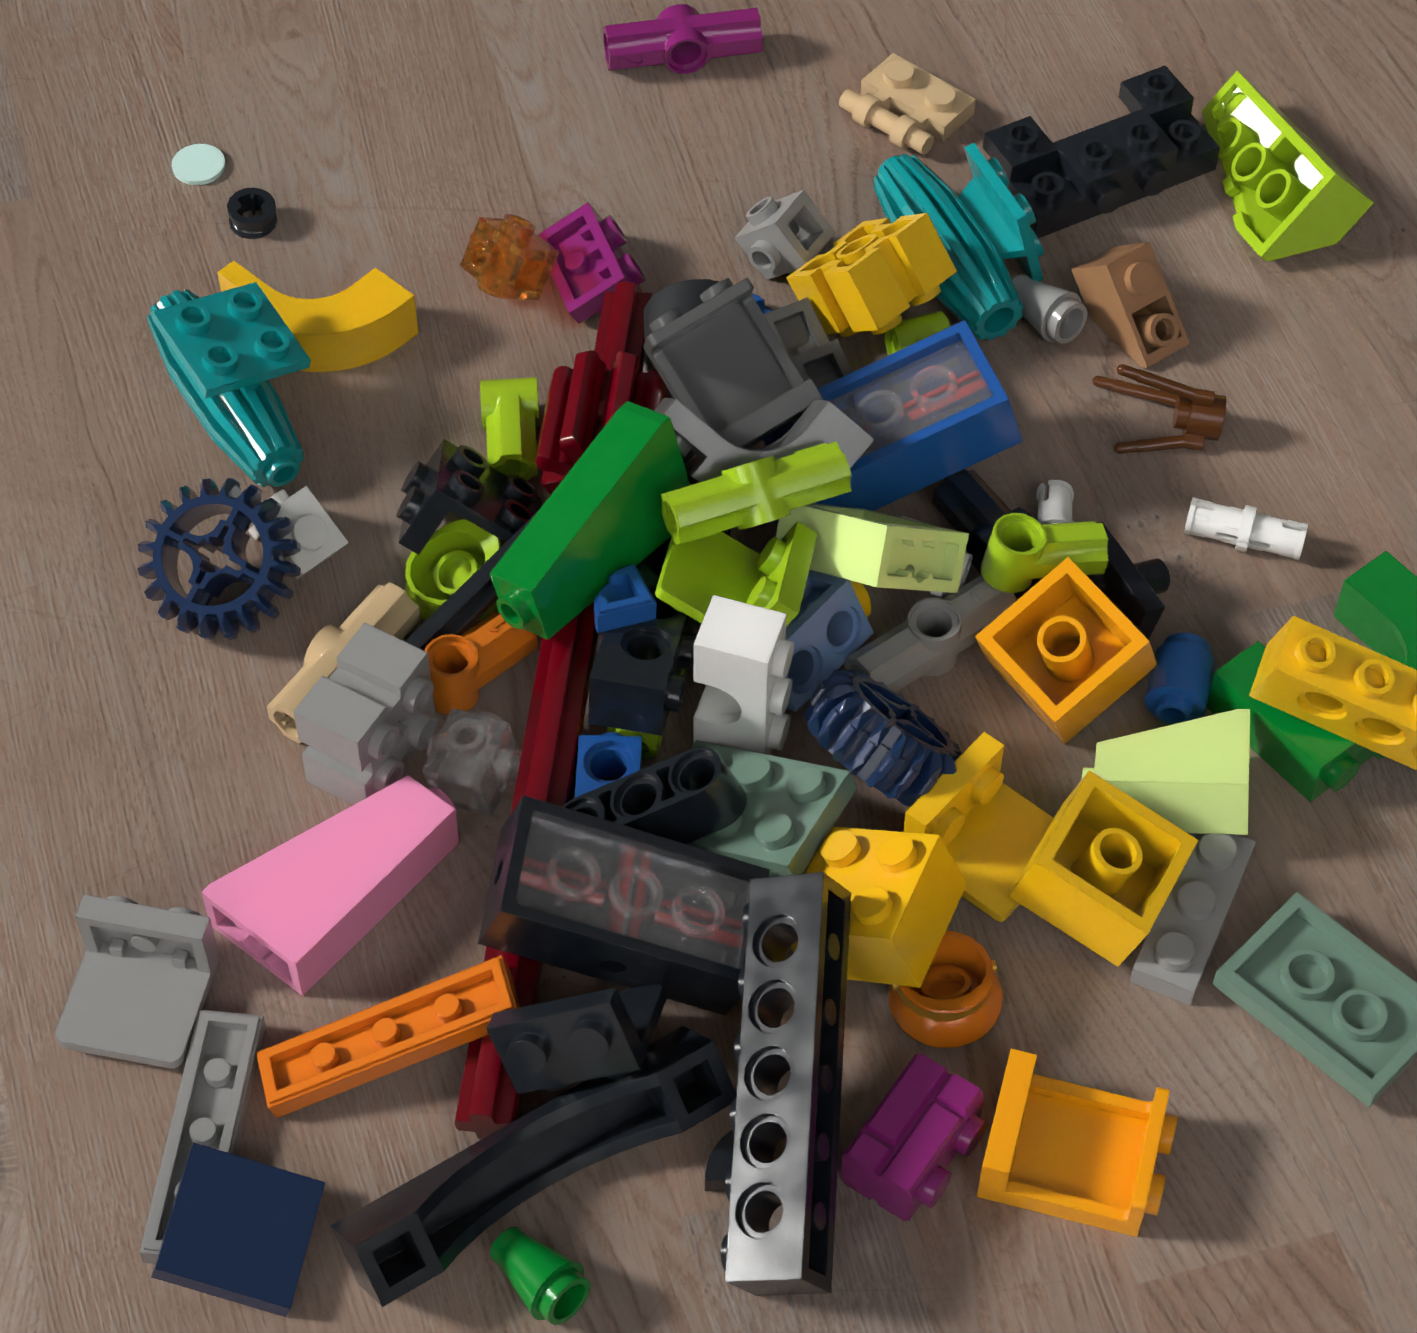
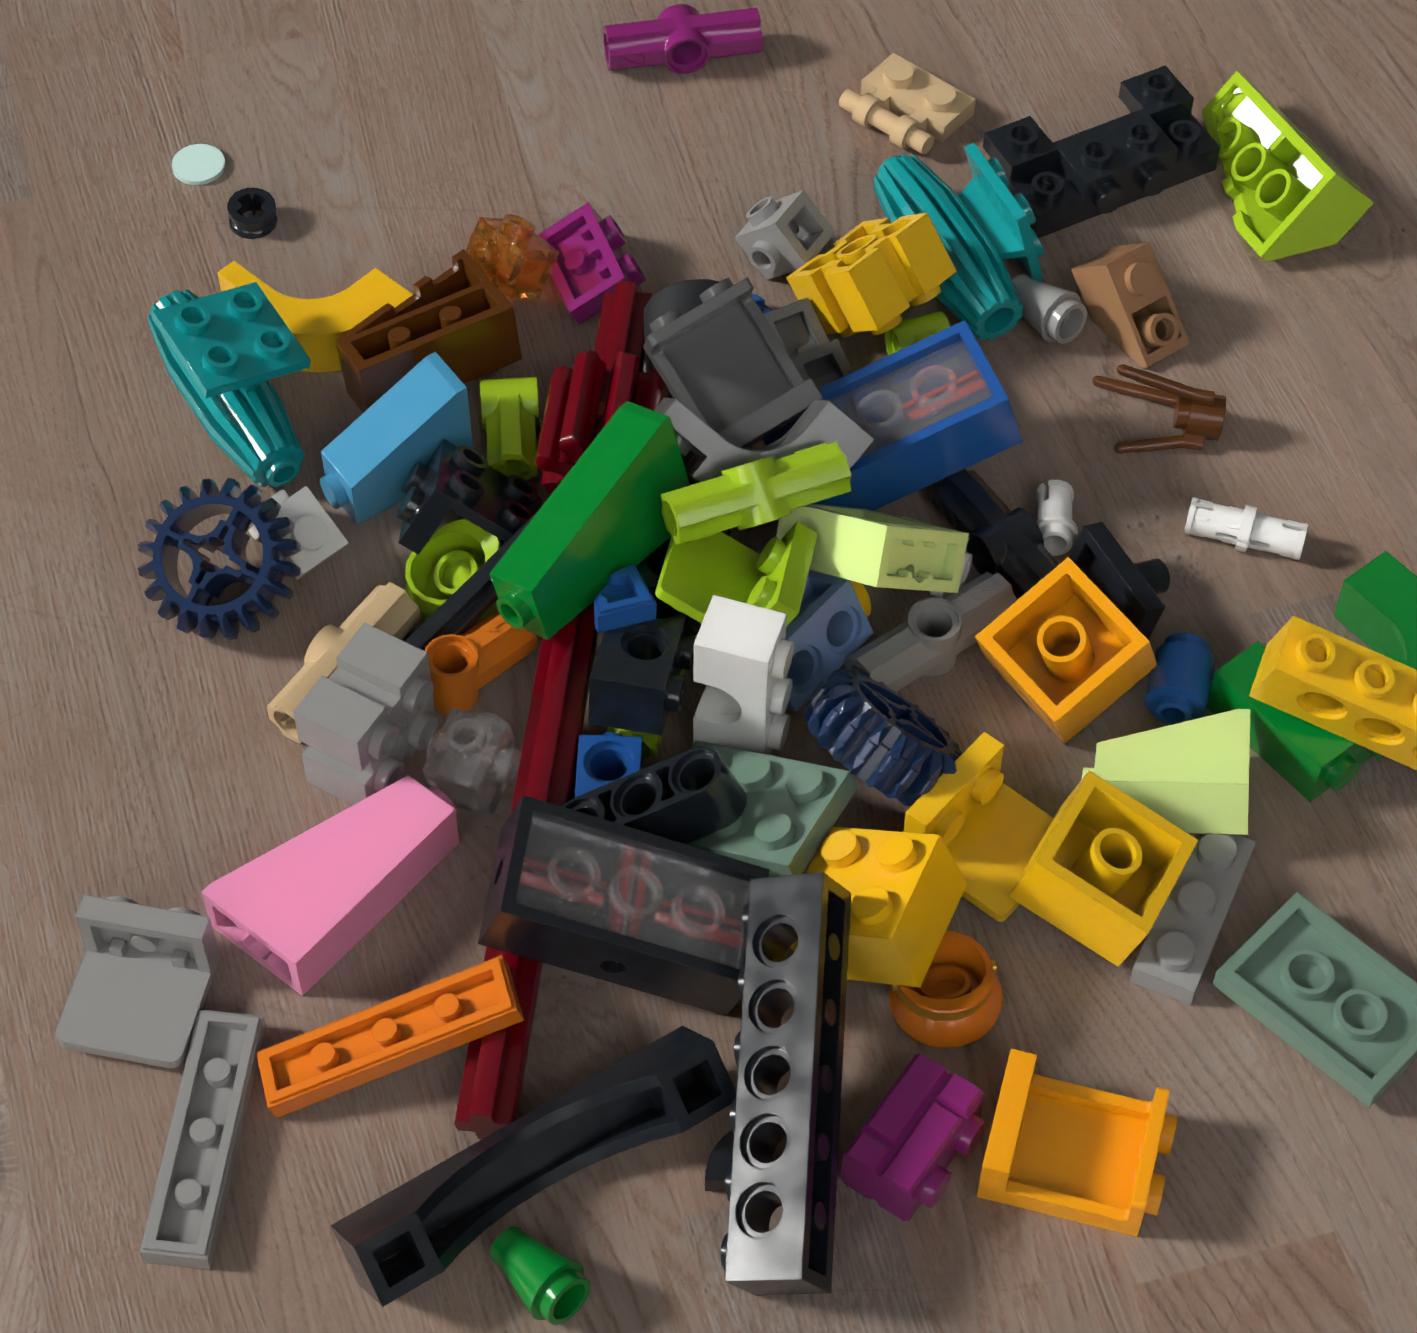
dark blue tile [151,1143,325,1317] -> none
black bracket [486,983,667,1094] -> none
lime piece [981,513,1109,593] -> none
none -> dark azure slope [320,352,473,525]
none -> reddish brown wedge [335,249,522,413]

